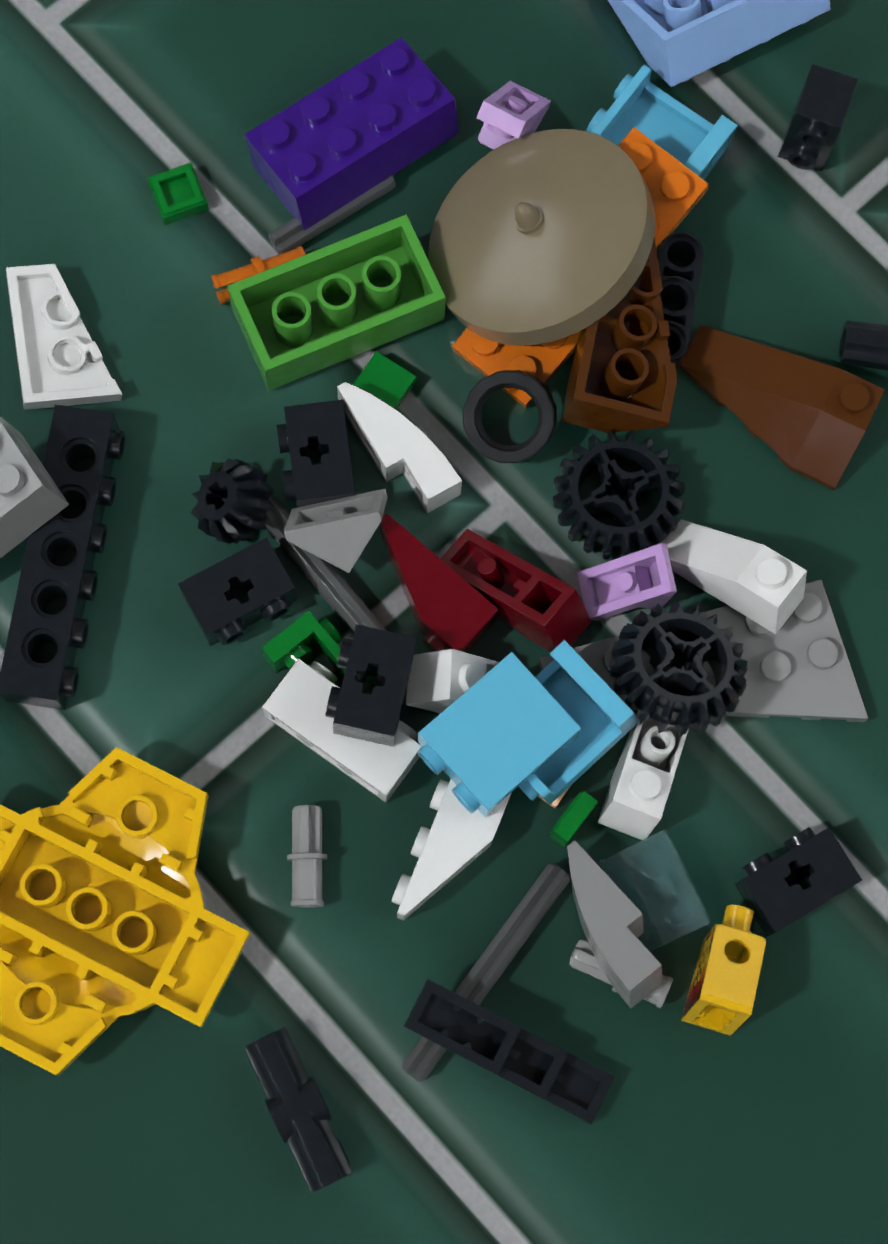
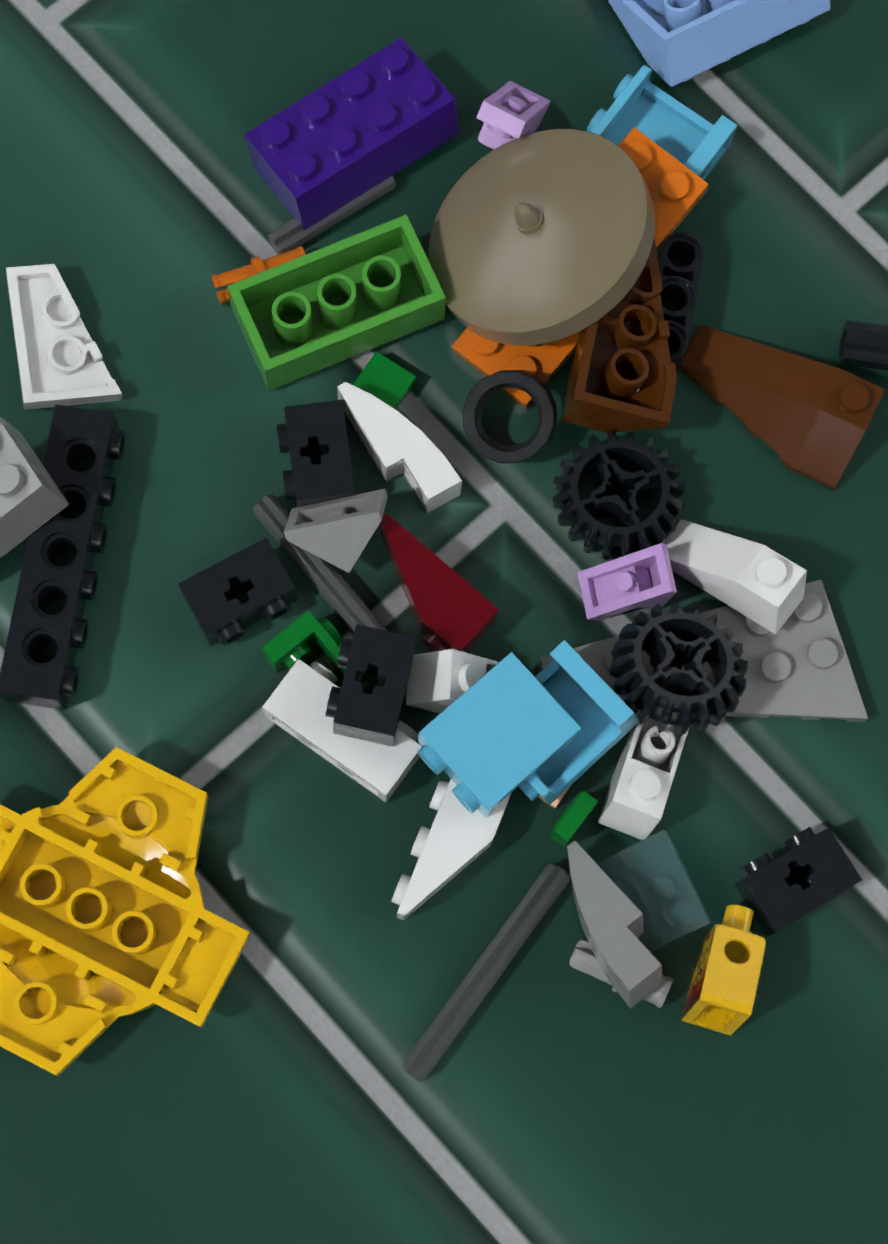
green tile [147,162,209,225] -> none
black gear [191,458,275,544] -> none
black piece [245,1027,353,1193] -> none
light grey axle [287,805,327,908] -> none
black slope [404,979,614,1124] -> none
dark red slope [441,529,591,652] -> none
black brick [778,64,858,172] -> none

